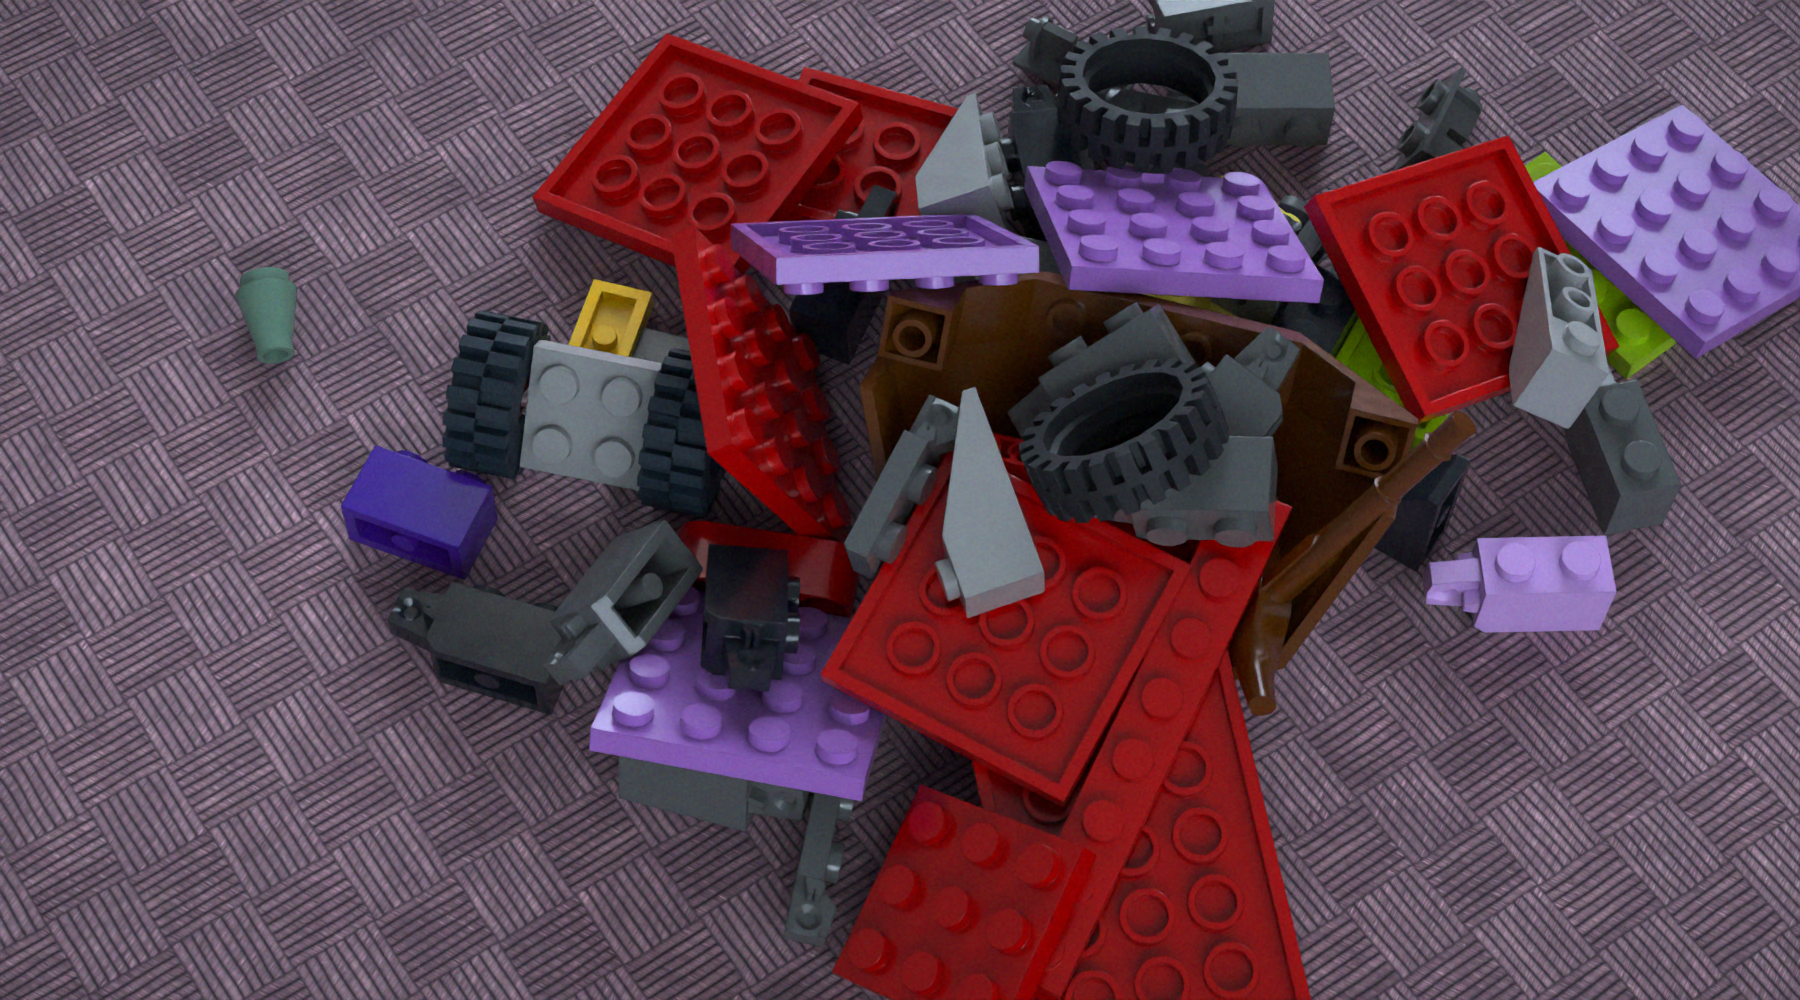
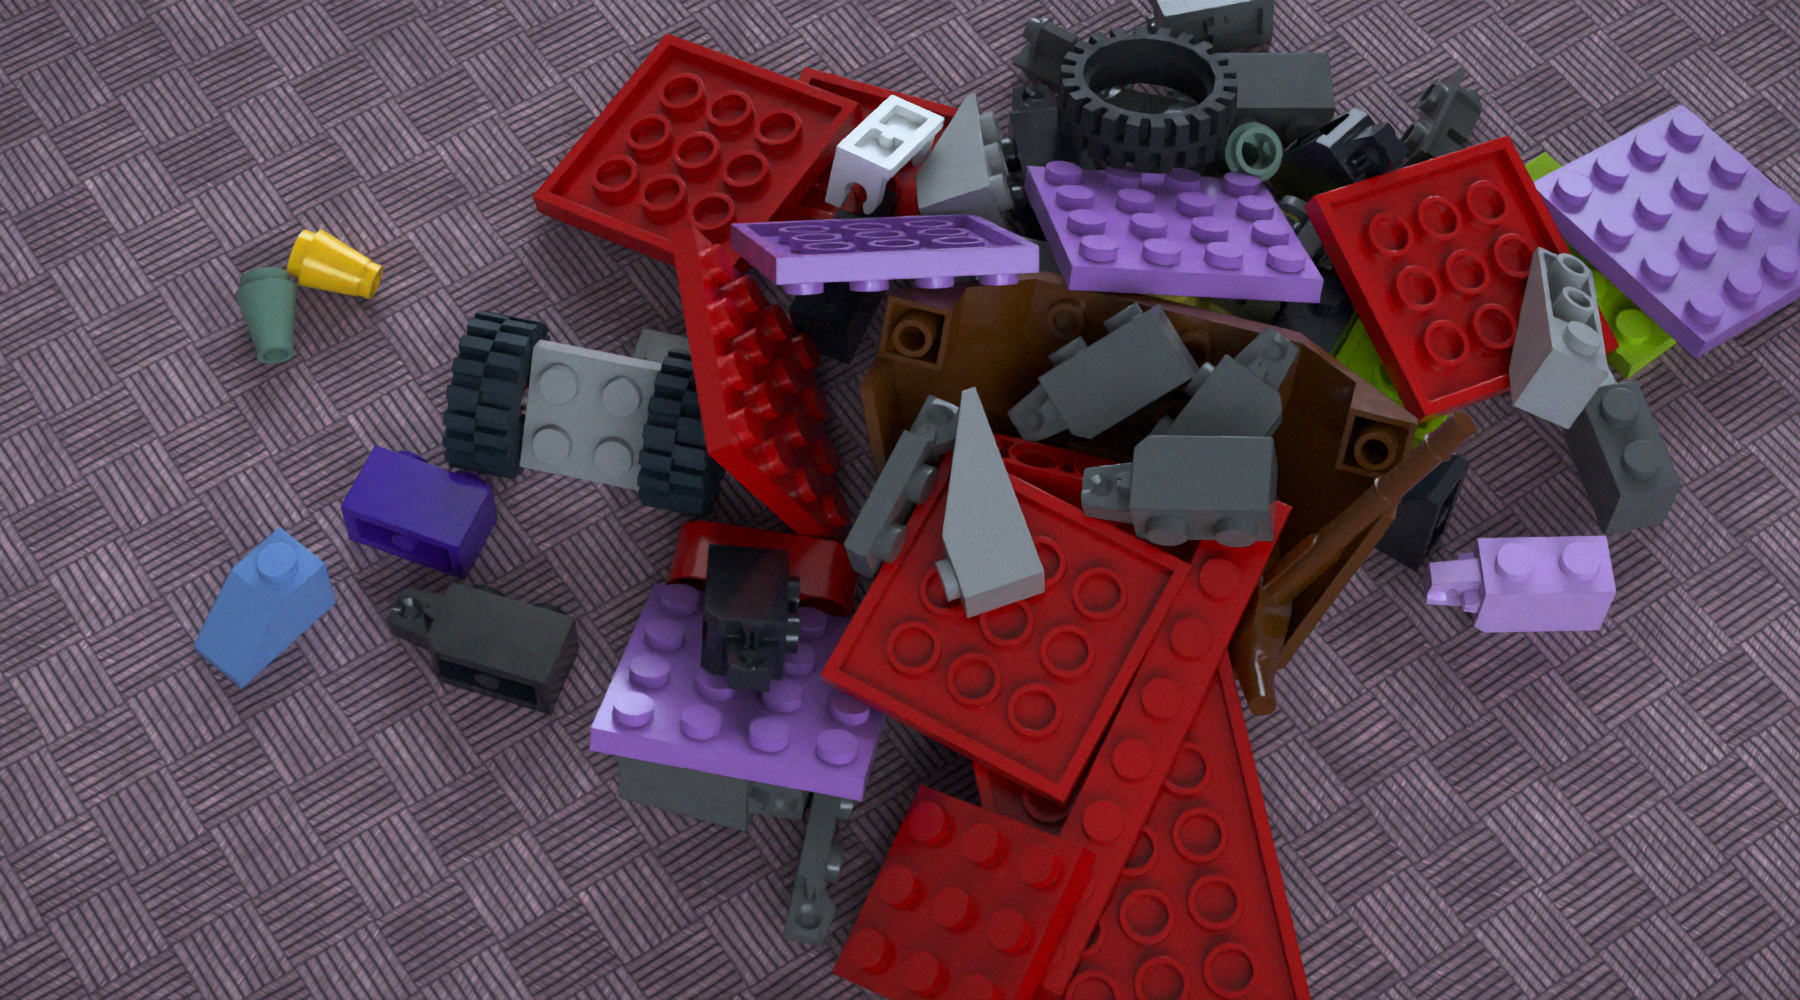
dark grey hinge [543,519,704,685] -> none
yellow plate [568,279,654,357] -> none
black tyre [1019,358,1230,523] -> none
none -> medium blue slope [194,527,336,689]
none -> yellow cone [287,229,384,300]
none -> white hinge [825,95,945,215]
none -> sand green cone [1215,122,1283,182]
none -> black hinge [1269,107,1409,203]

